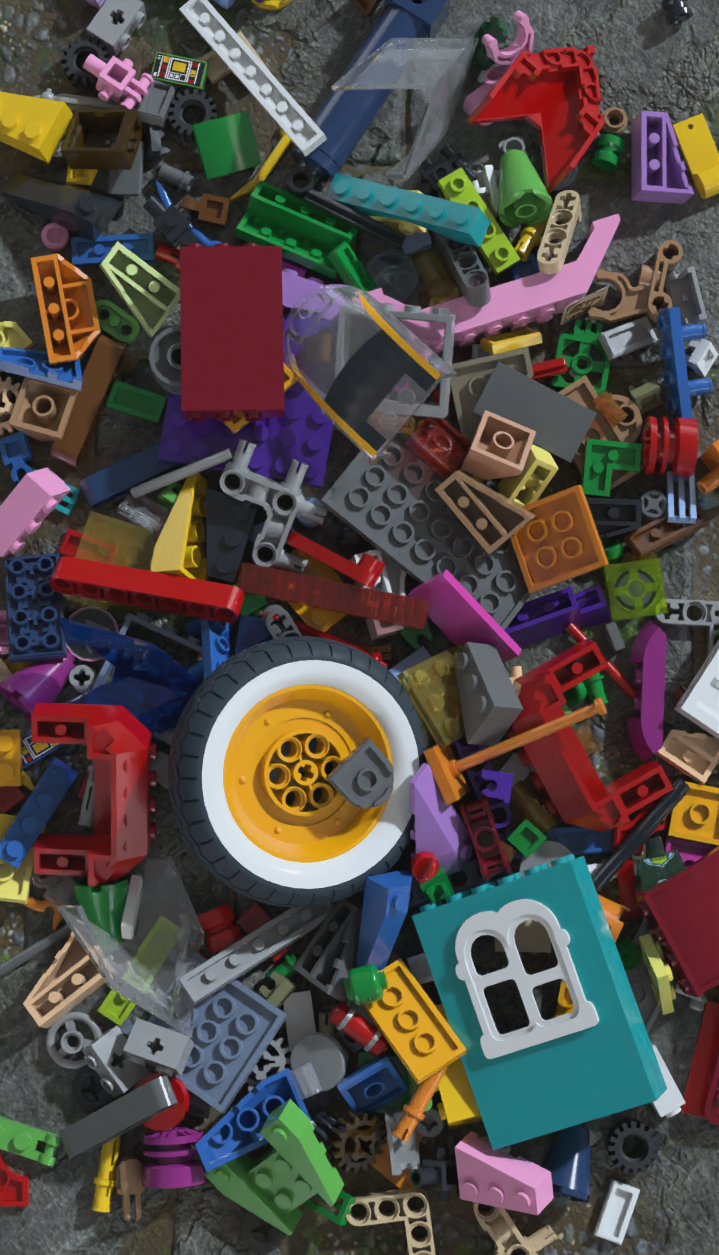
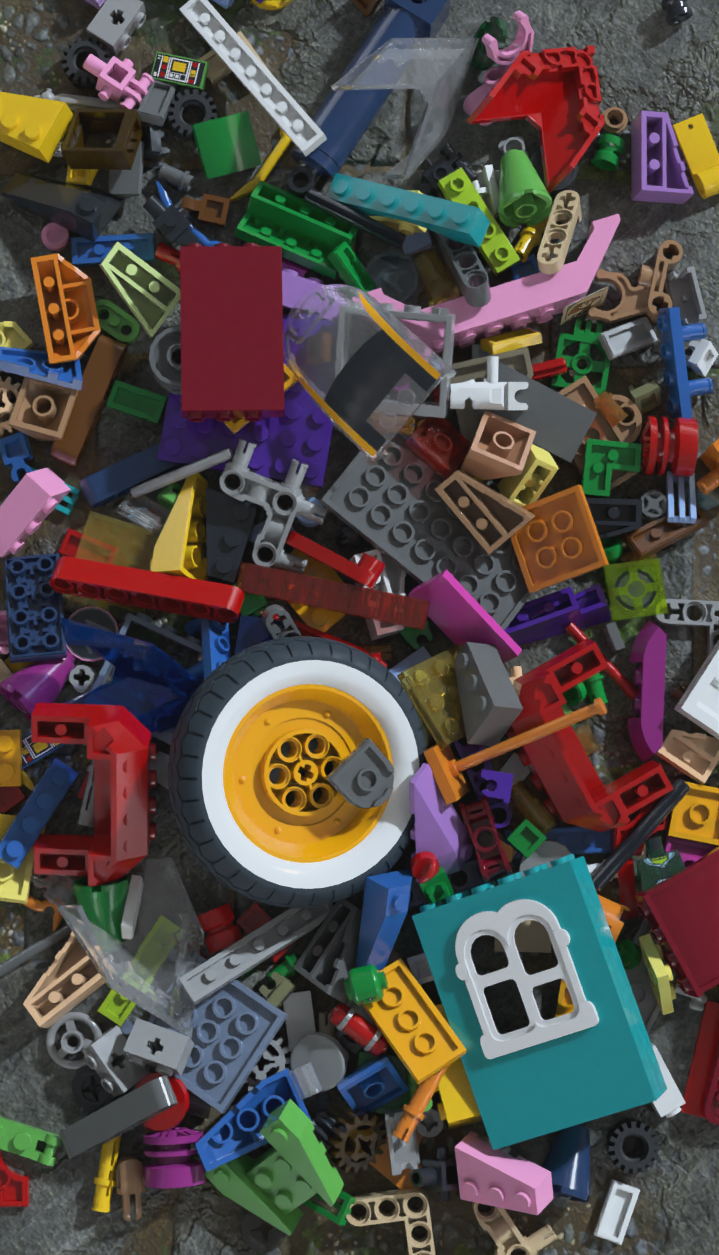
none -> white piece [450,356,528,410]

